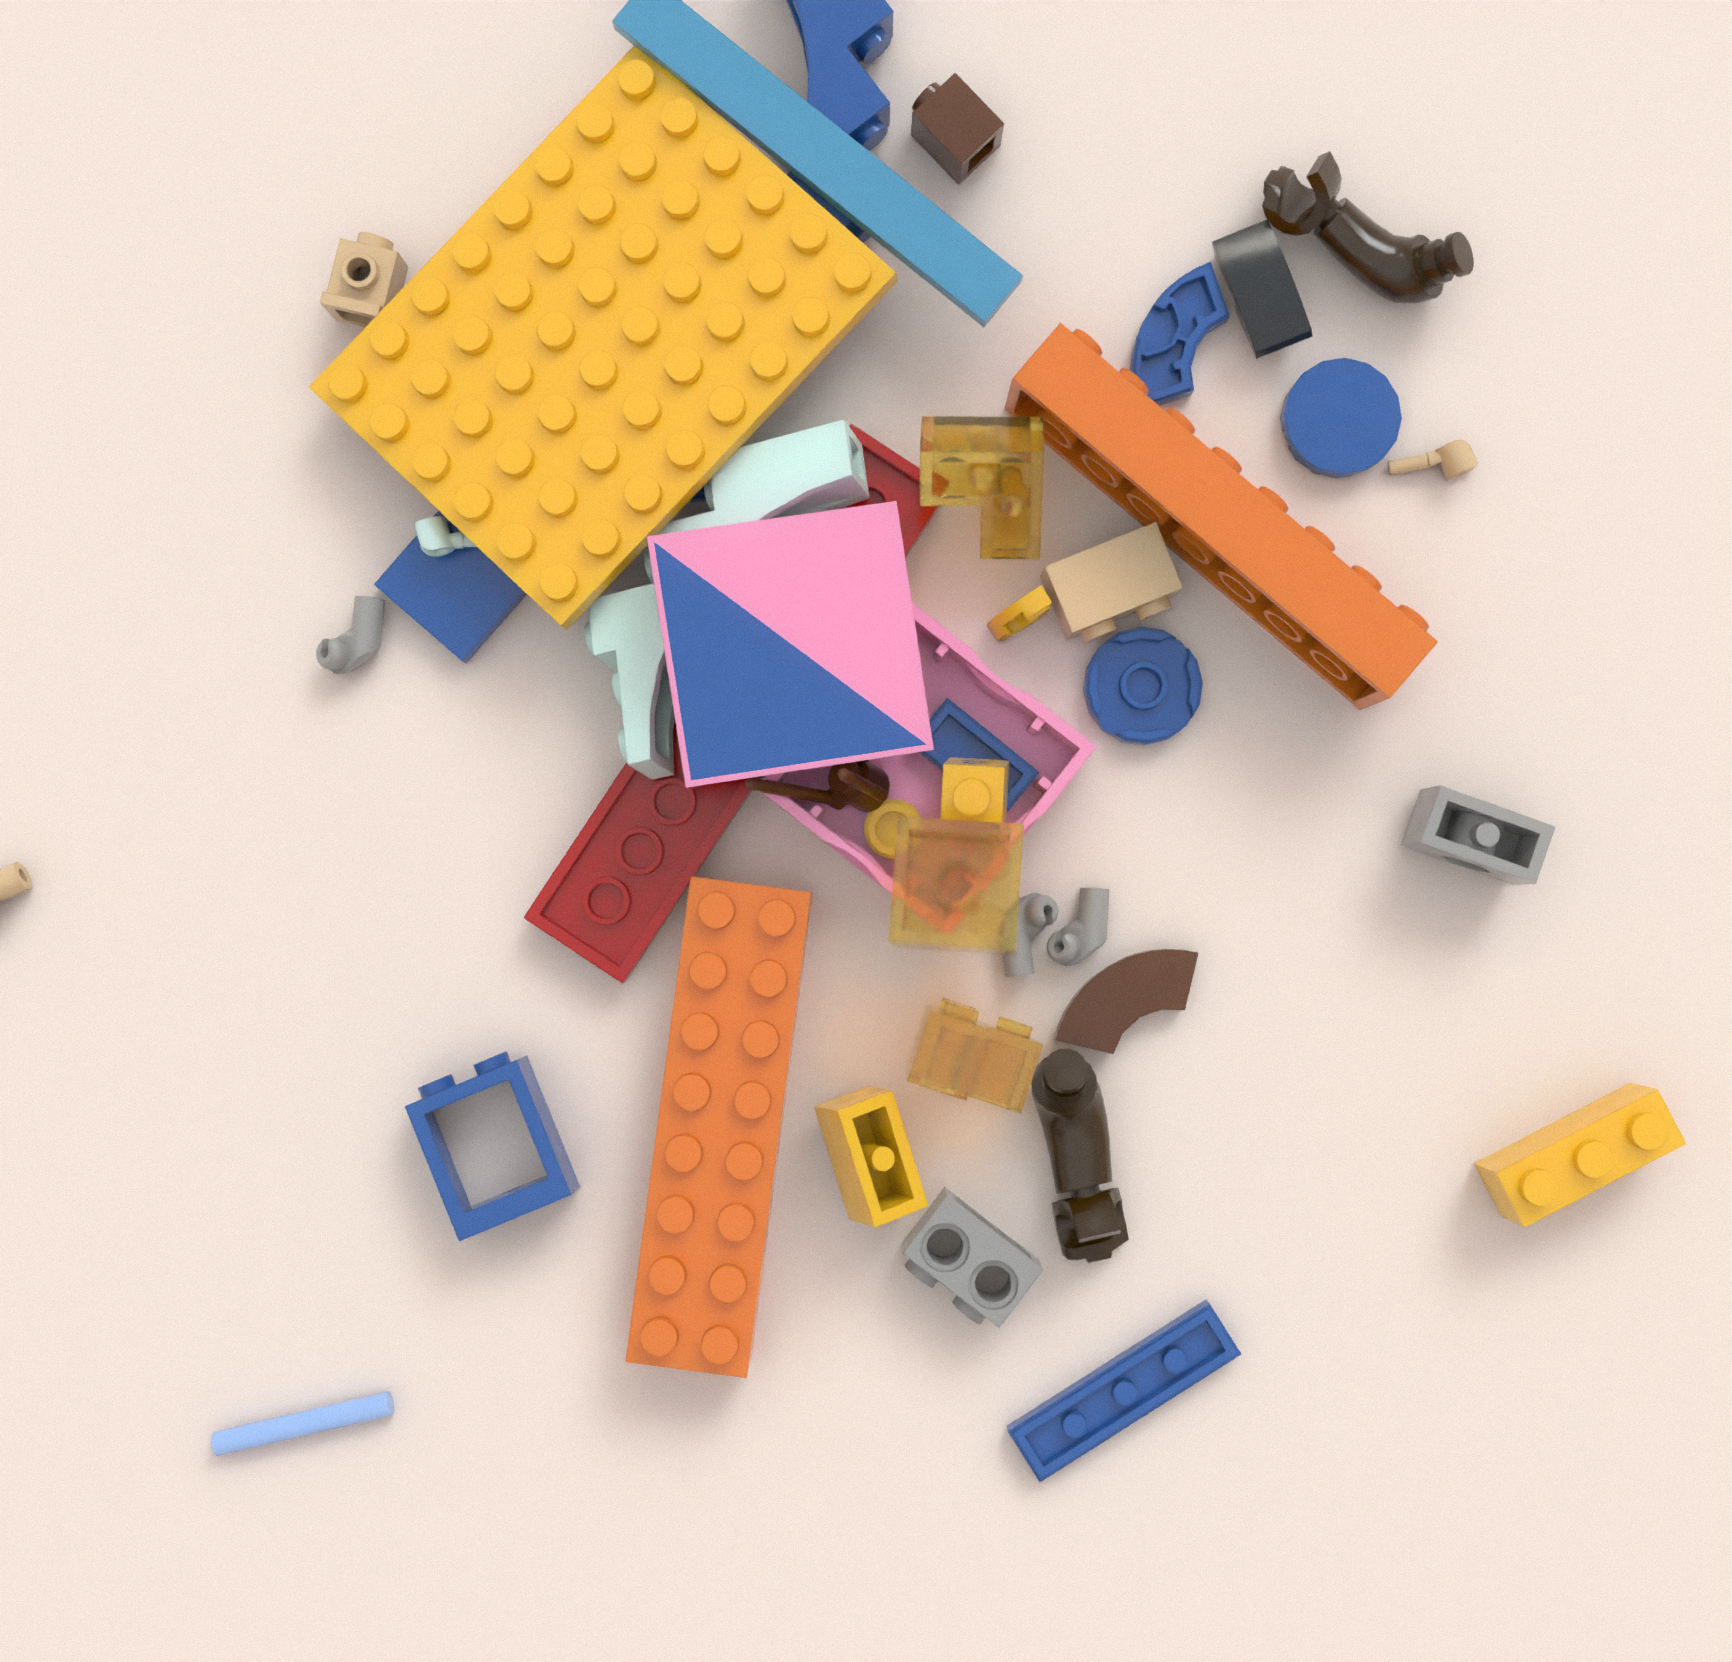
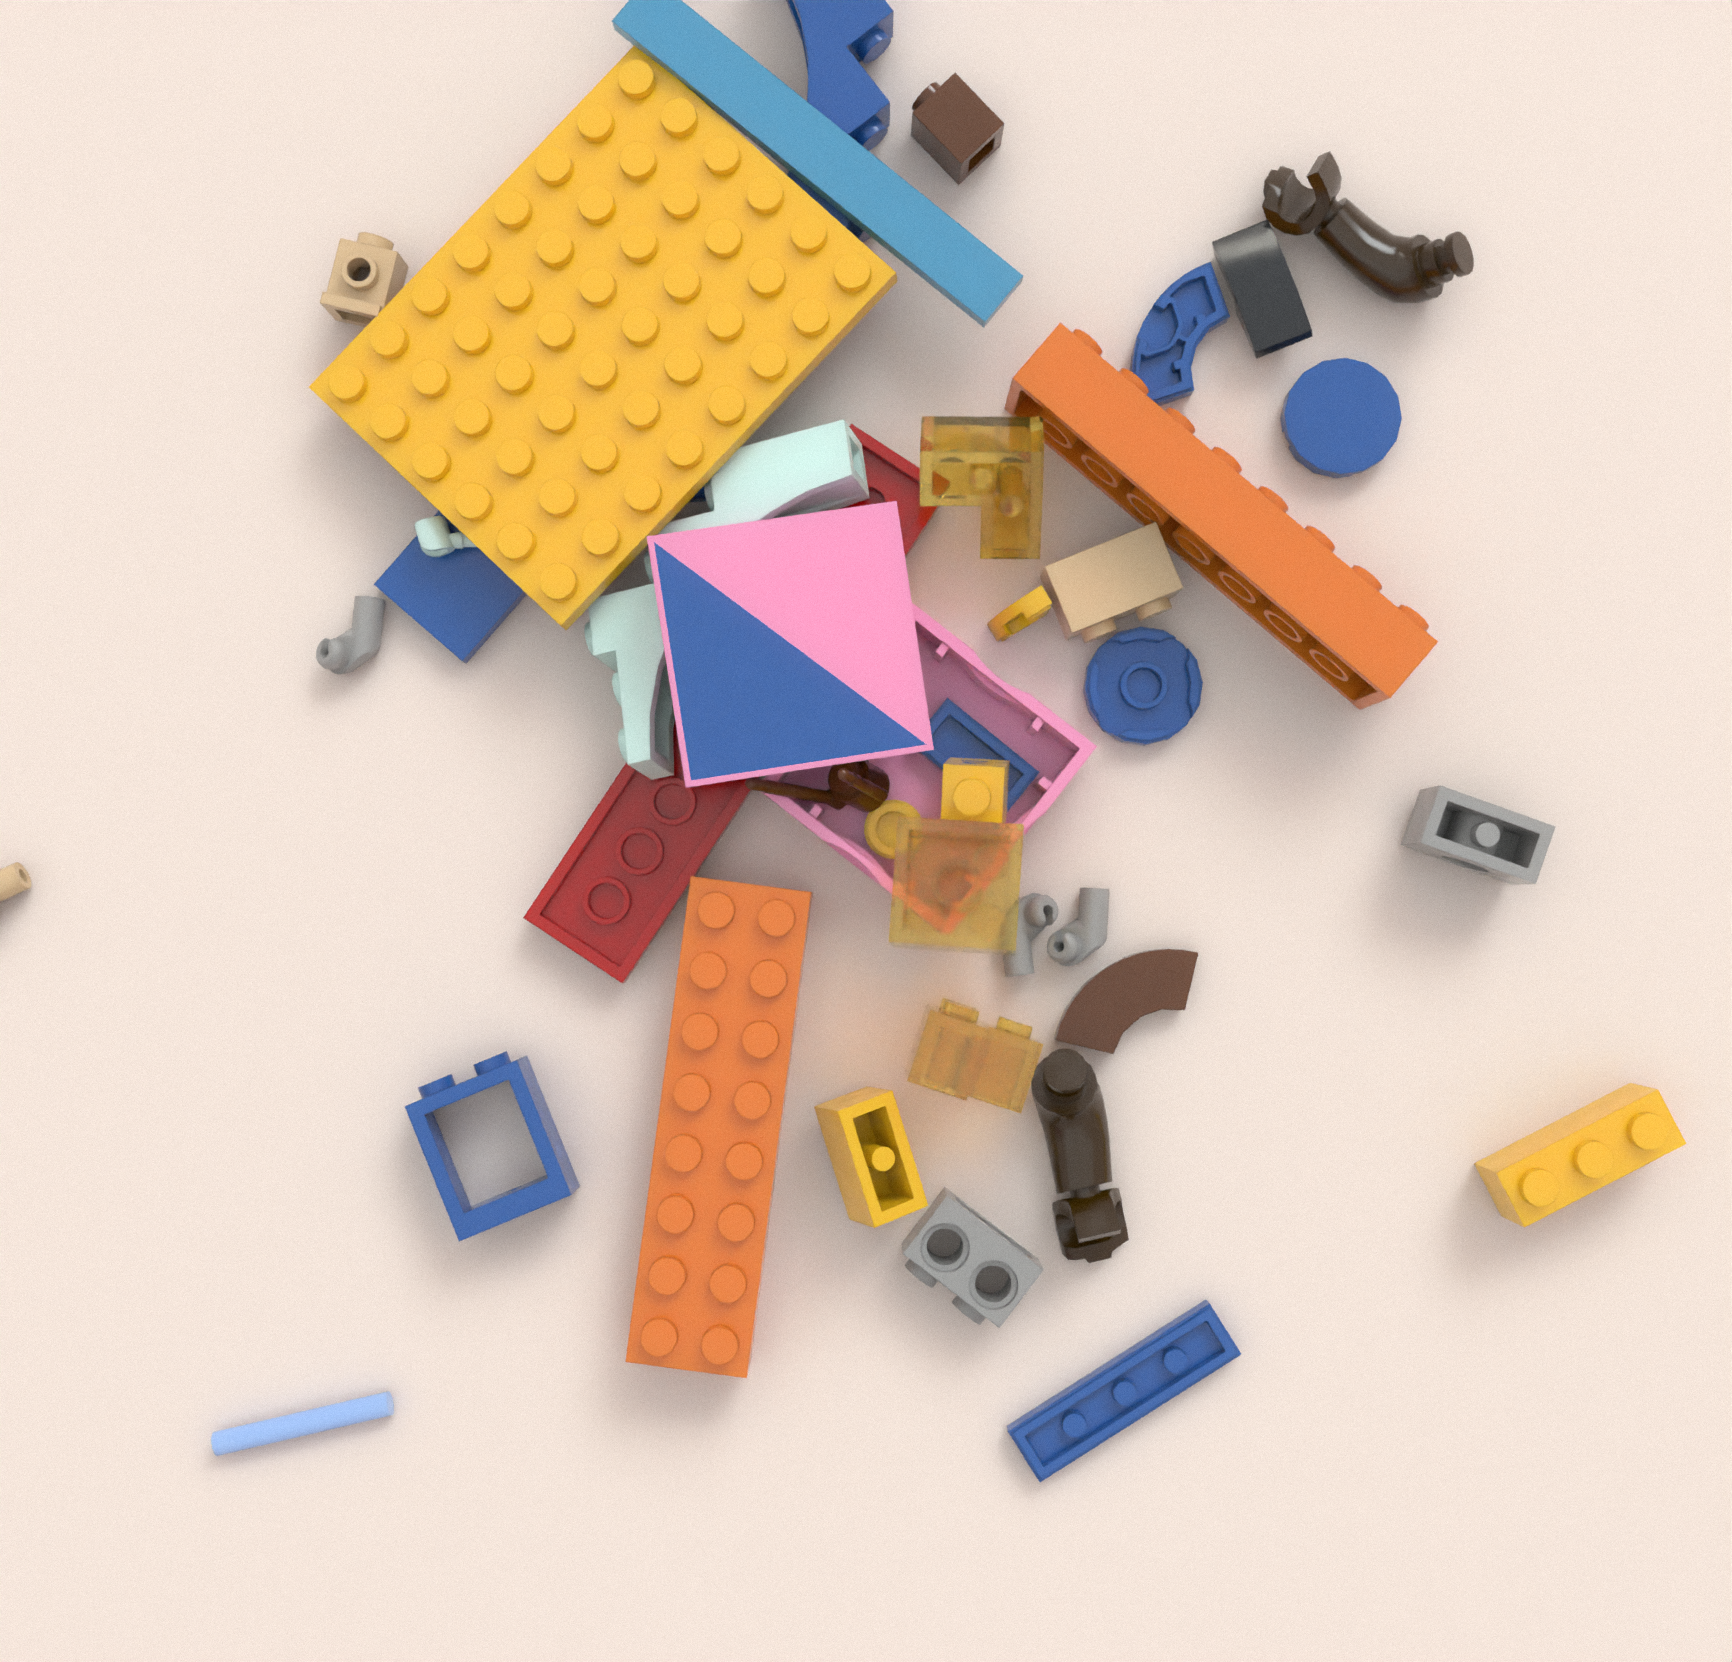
tan hand [1388,439,1478,481] -> none

